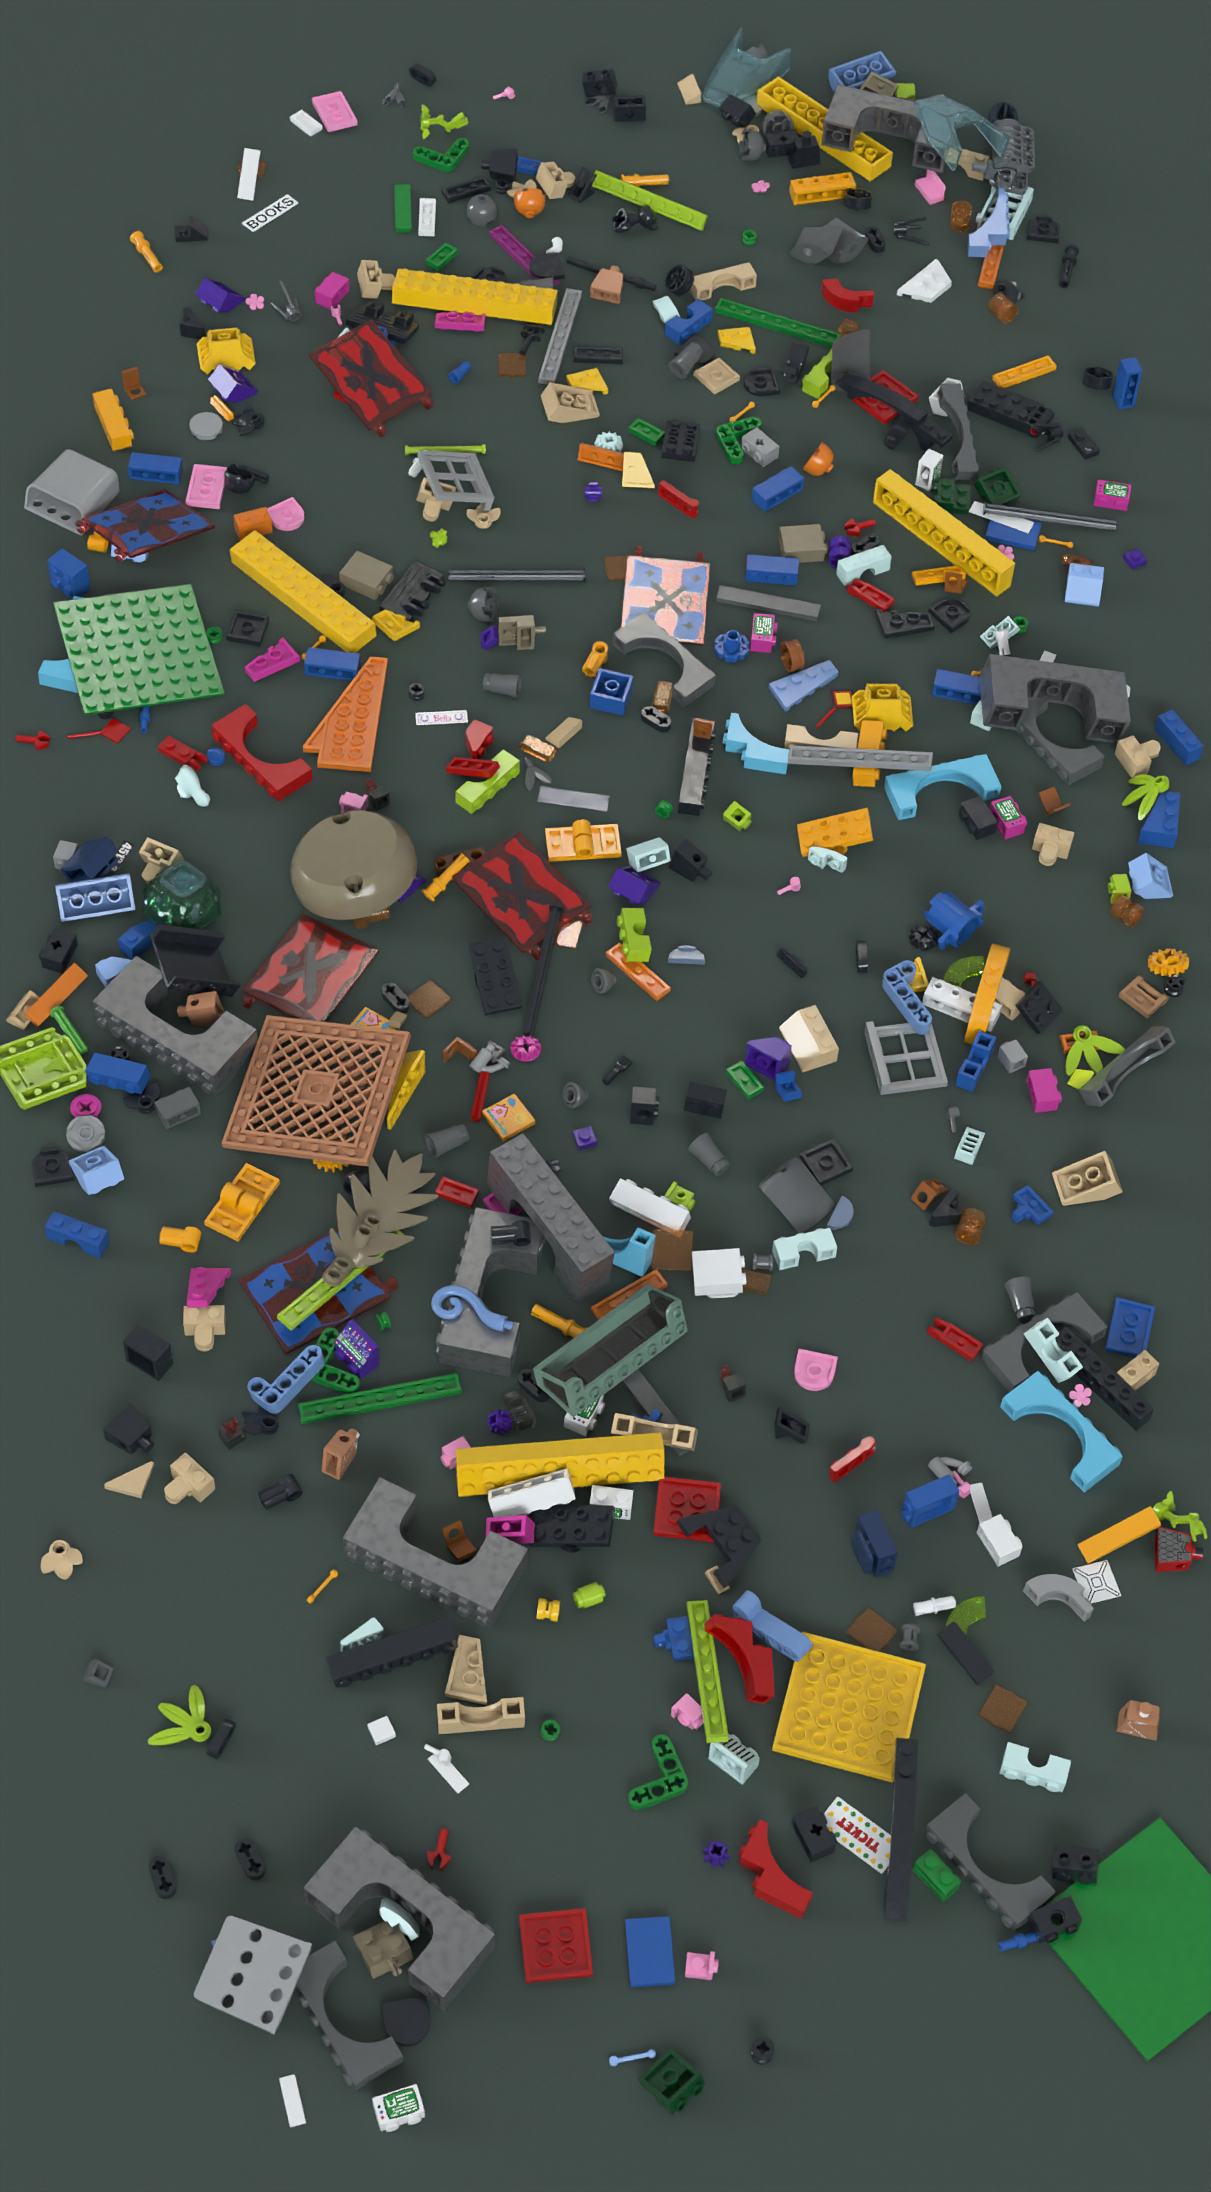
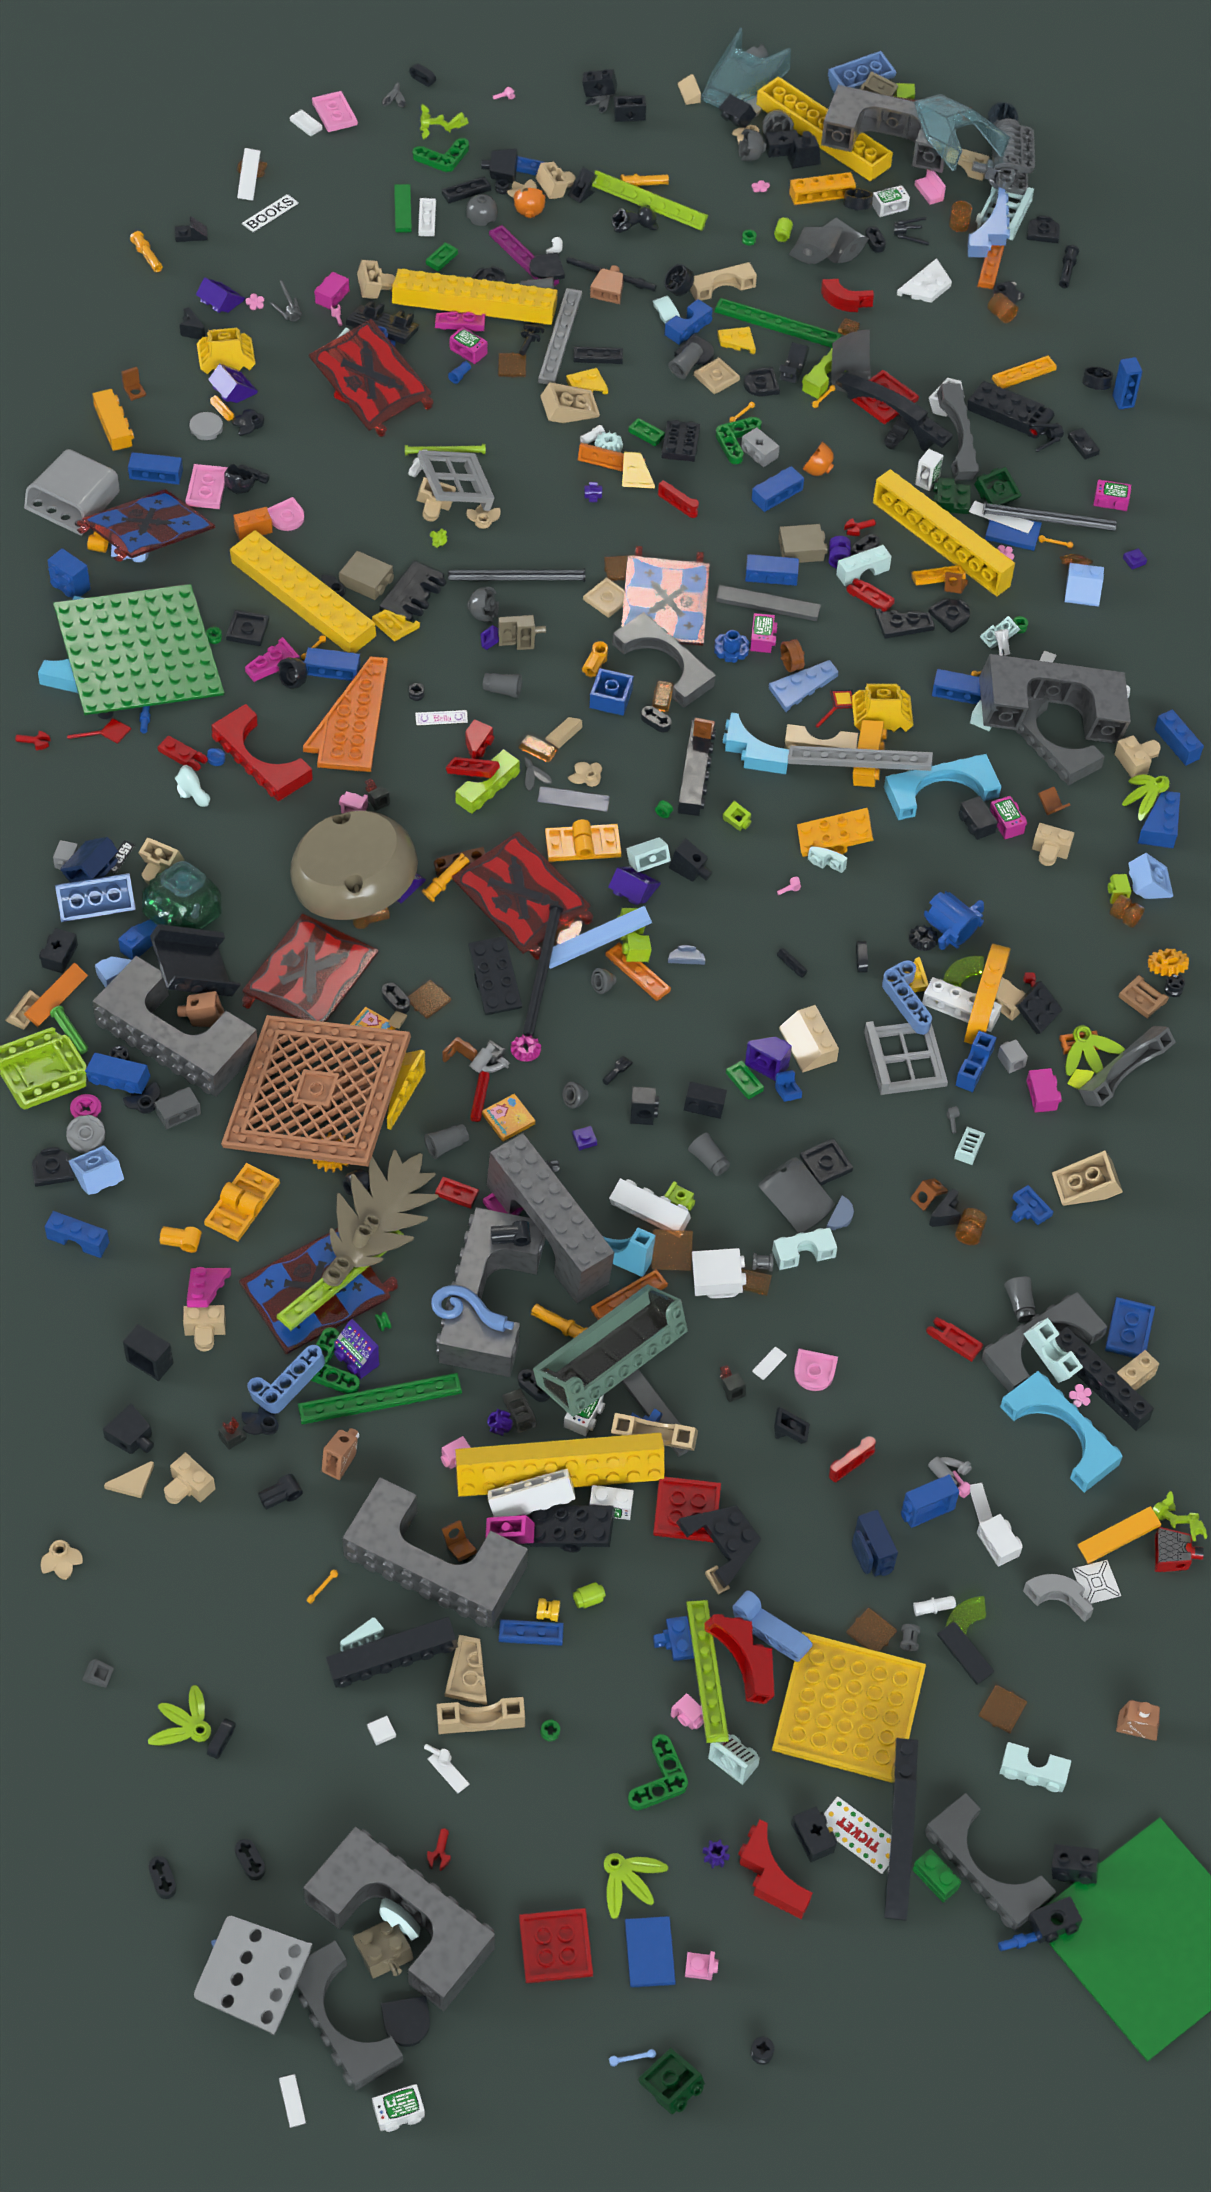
none -> black hair [277,657,308,689]
none -> dark pink brick [450,327,488,364]
none -> blue tile [499,1619,563,1646]
none -> light blue tile [549,906,652,969]
none -> tan plate [568,762,602,787]
none -> white pin [580,425,605,444]
none -> tan tile [583,577,632,618]
none -> lime plant [604,1853,668,1919]
none -> white sticker [752,1347,787,1380]
none -> lime brick [774,218,793,242]
none -> white brick [872,185,910,217]

